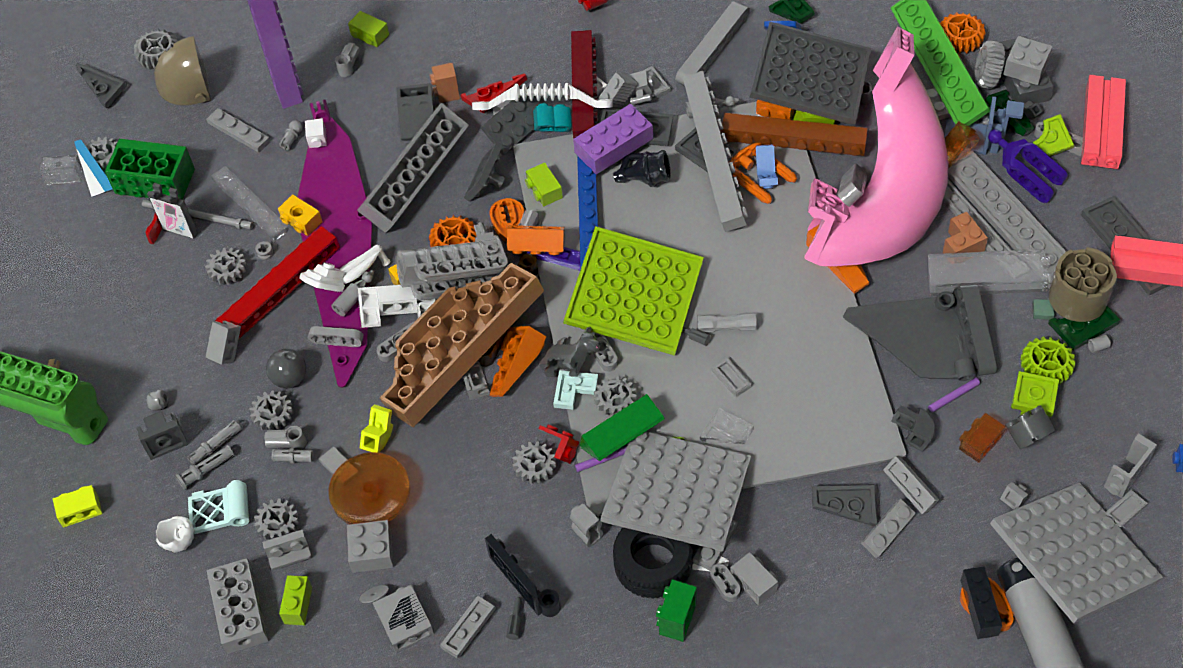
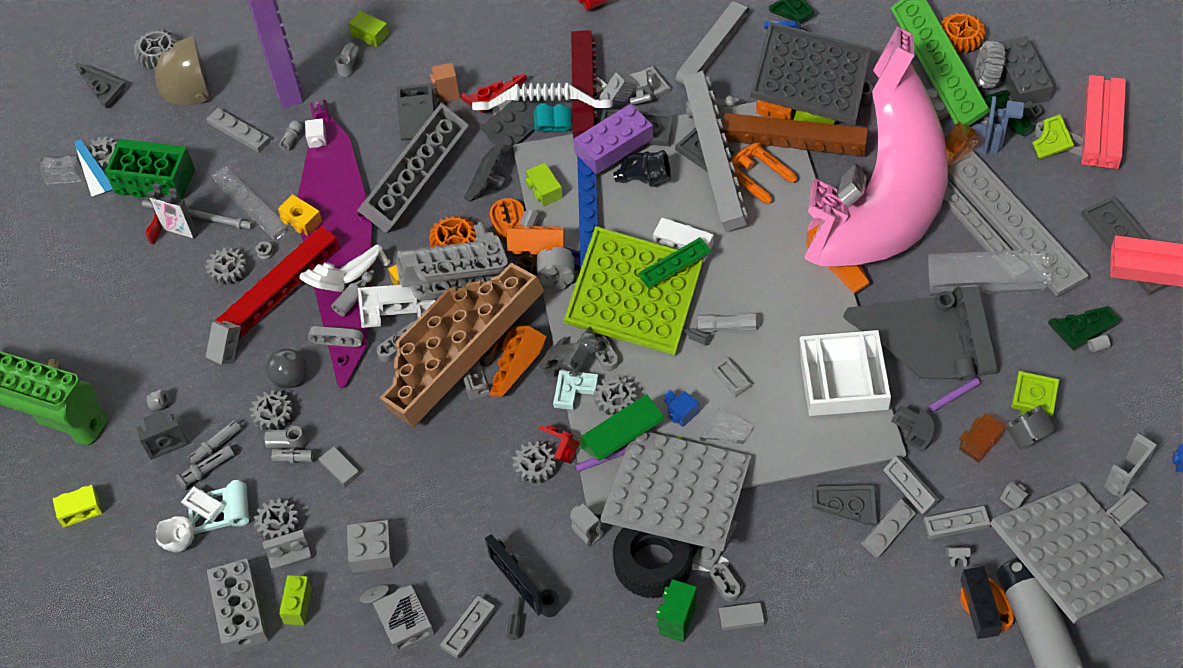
clear orange dish [329,452,410,525] -> none
neon yellow brick [360,404,393,454] -> none
light grey brick [730,552,778,606] -> none
medium blue bracket [755,144,778,188] -> none
nougat brick [943,211,988,266] -> none
dark purple piece [988,129,1068,203] -> none
light grey brick [1003,36,1053,85] -> none
lime gear [1020,336,1075,385] -> none
sand green tile [1032,299,1054,319] -> none
dark tan brick [1049,247,1117,322] -> none
none -> white tile [181,486,225,523]
none -> light grey brick [537,247,575,290]
none -> green tile [638,237,711,290]
none -> white brick [653,218,714,262]
none -> blue brick [664,389,699,427]
none -> light grey tile [718,603,764,631]
none -> white slope [800,330,891,416]
none -> light grey plate [923,506,991,540]
none -> light grey tile [946,546,970,567]

